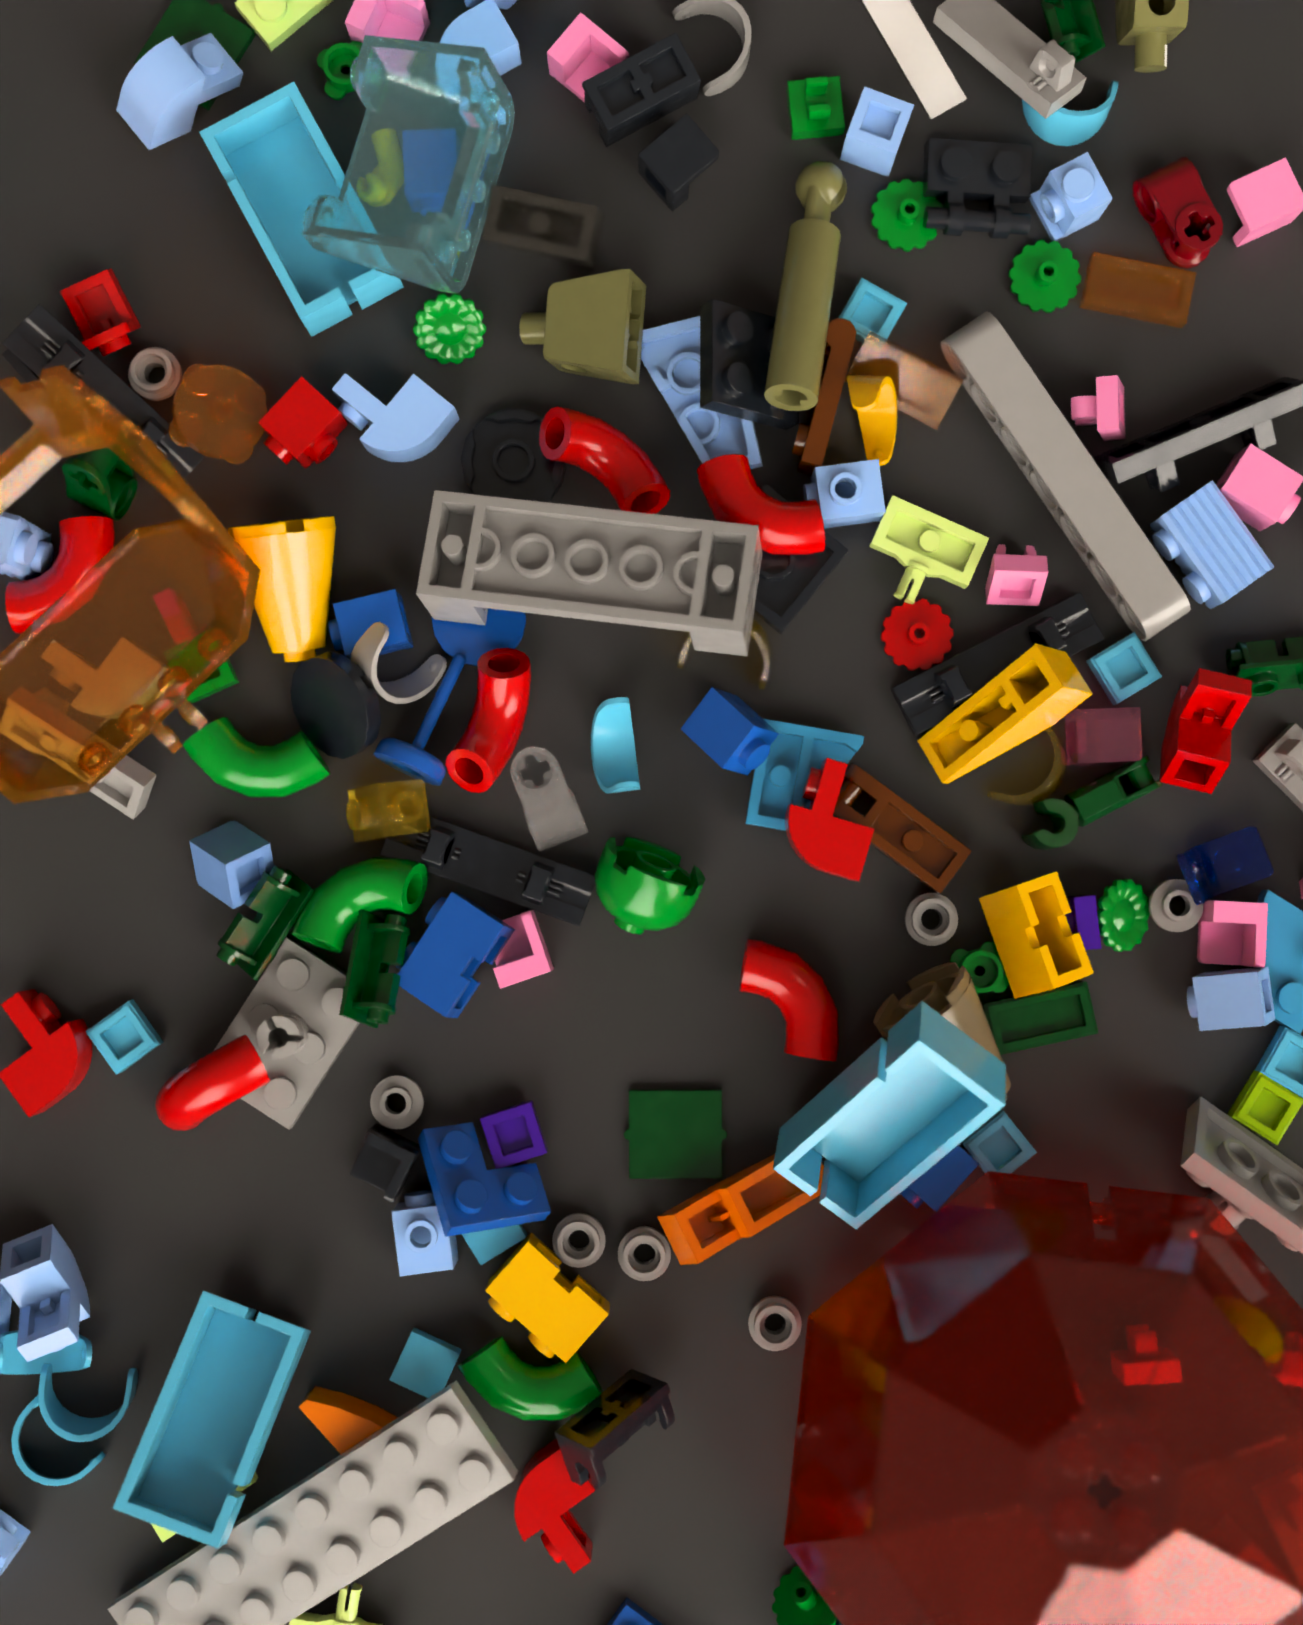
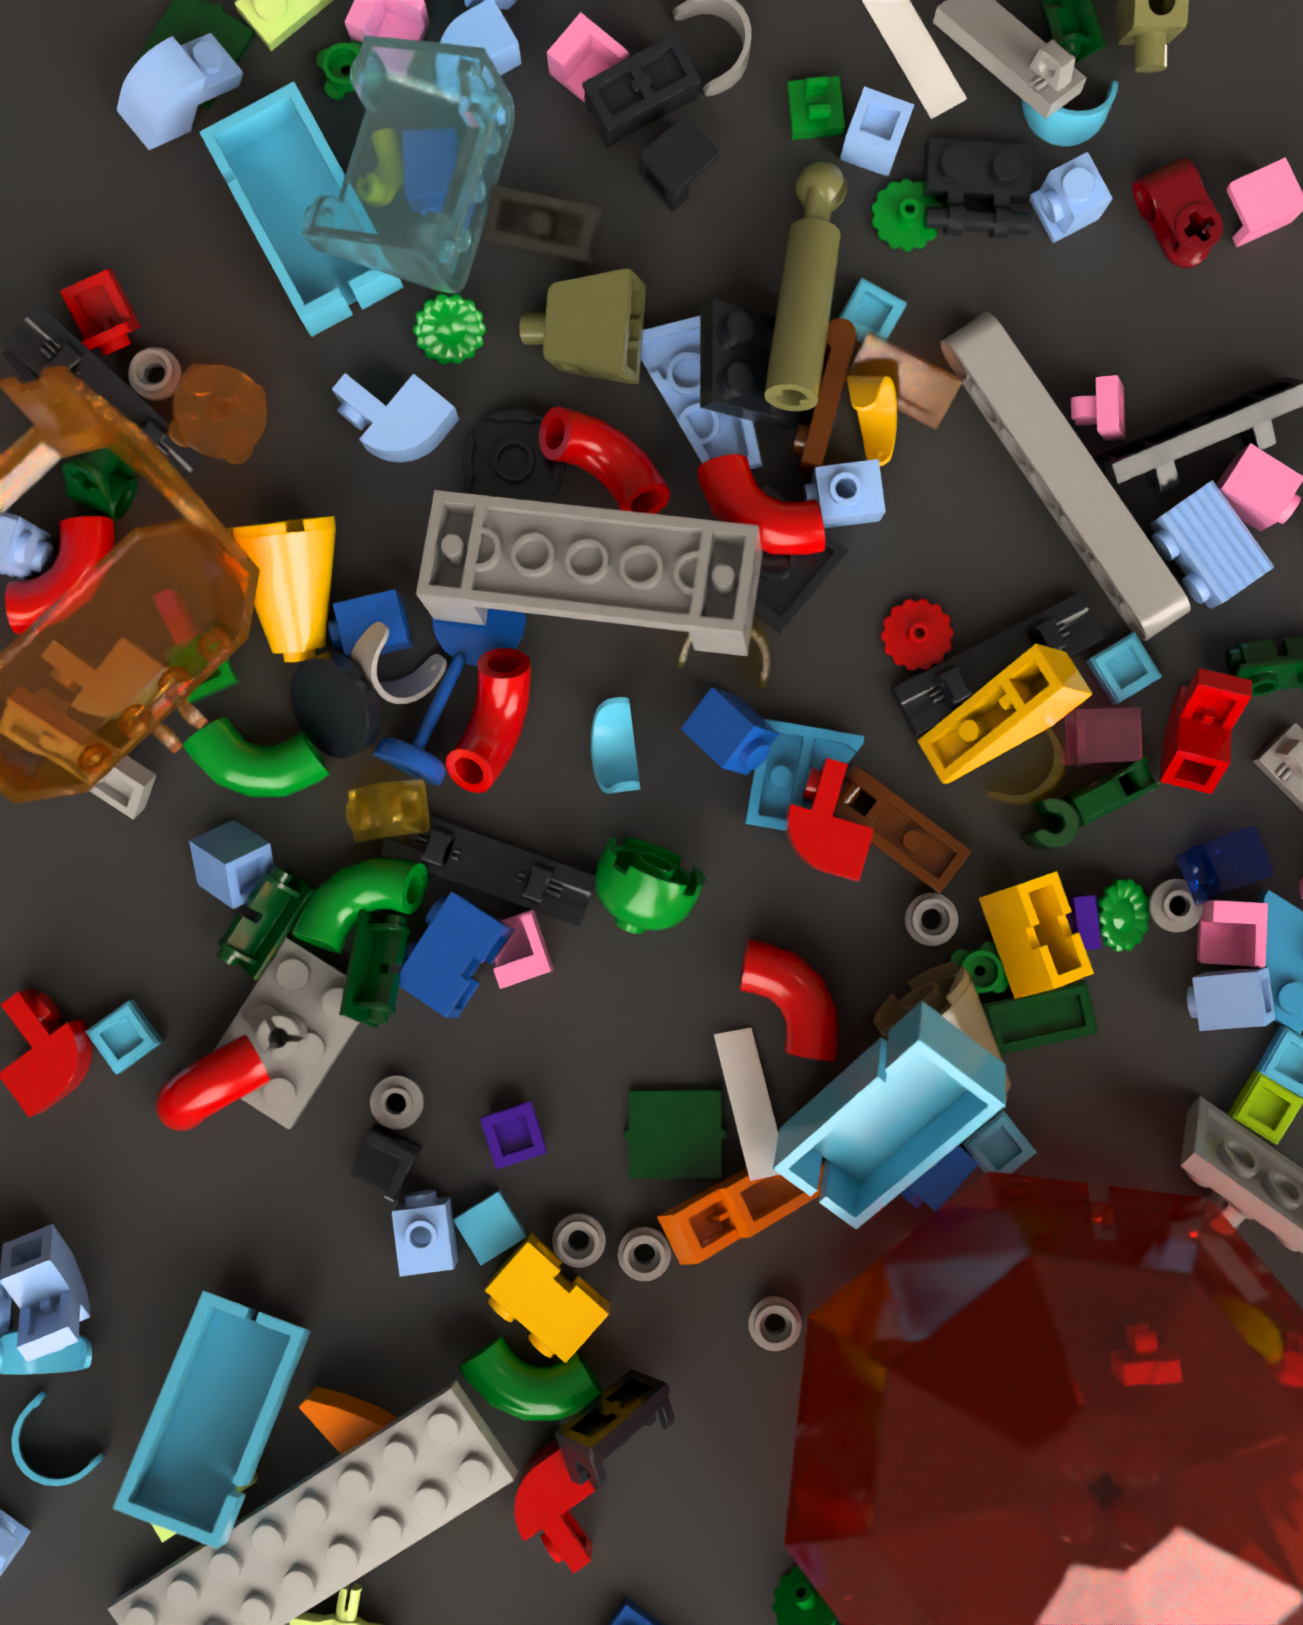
medium azure helmet [38,1363,138,1442] -> none
red brick [258,376,348,469] -> none
medium azure tile [389,1327,462,1398] -> none
blue plate [418,1122,551,1237] -> none
clear piece [510,746,589,852] -> none
yellowish green plate [869,495,989,604] -> none
bright pink tile [985,544,1048,606] -> none
green piece [1008,240,1081,313] -> none
clear orange tile [1080,252,1196,328] -> none
none -> white sticker [714,1028,780,1181]

